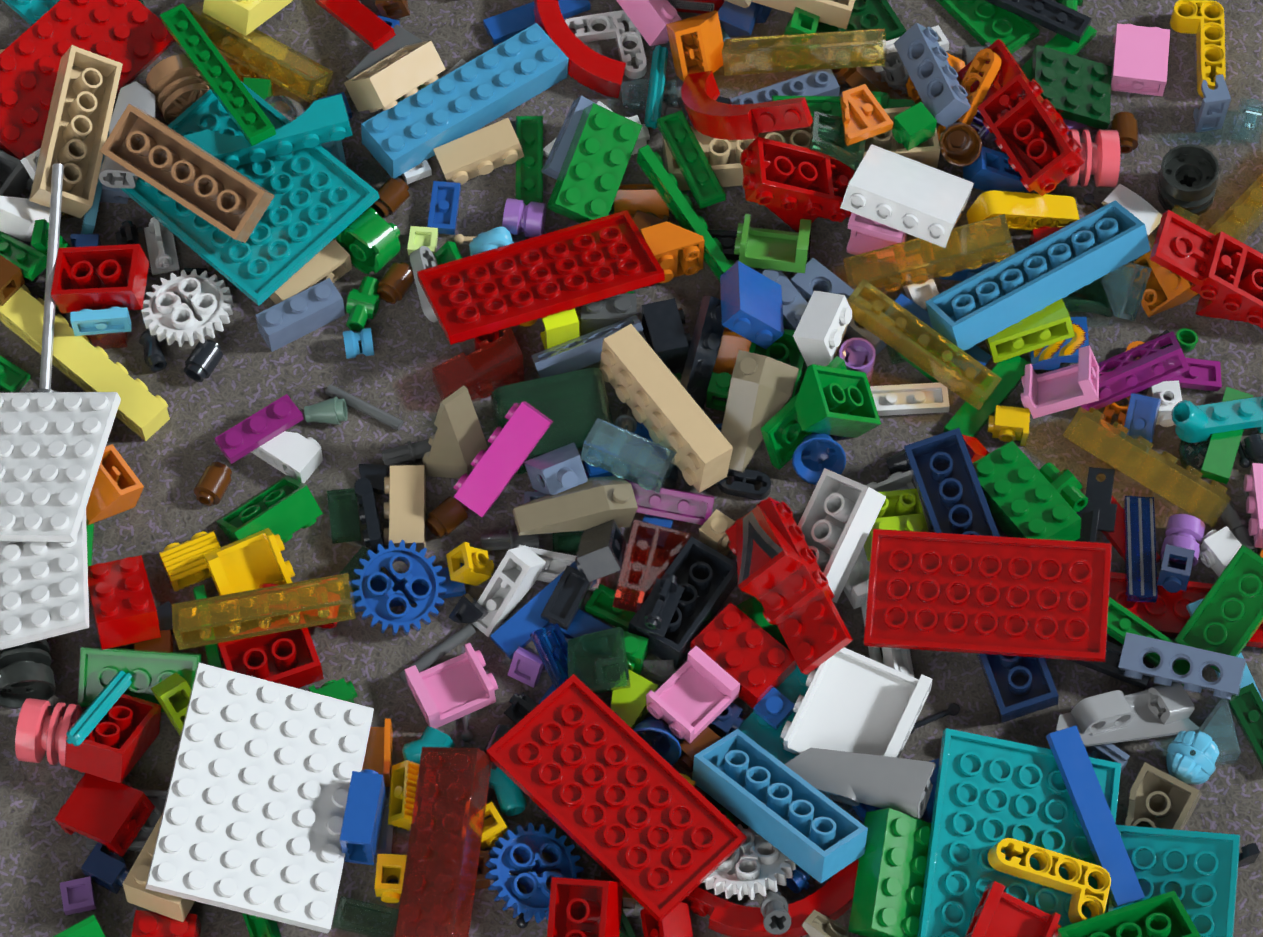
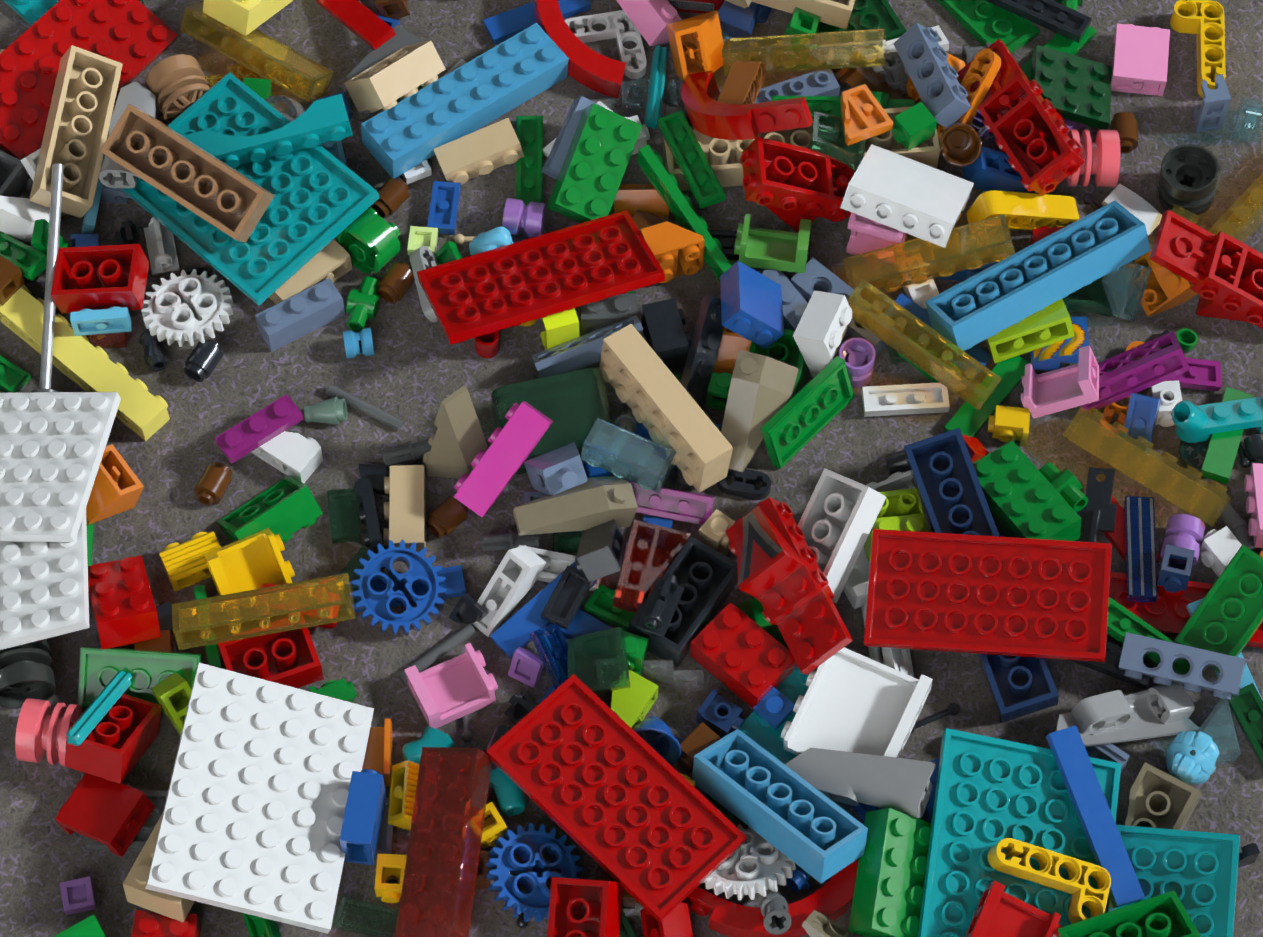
dark blue brick [81,842,130,894] -> none
green plate [160,3,276,146] -> none
clear red wedge [432,327,524,401] -> none
yellow brick [446,542,494,586] -> none
bright pink panel [646,646,740,743] -> none
blue hat [792,433,846,485] -> none
green slope [794,364,881,438] -> none
none -> dark orange beam [717,60,765,105]

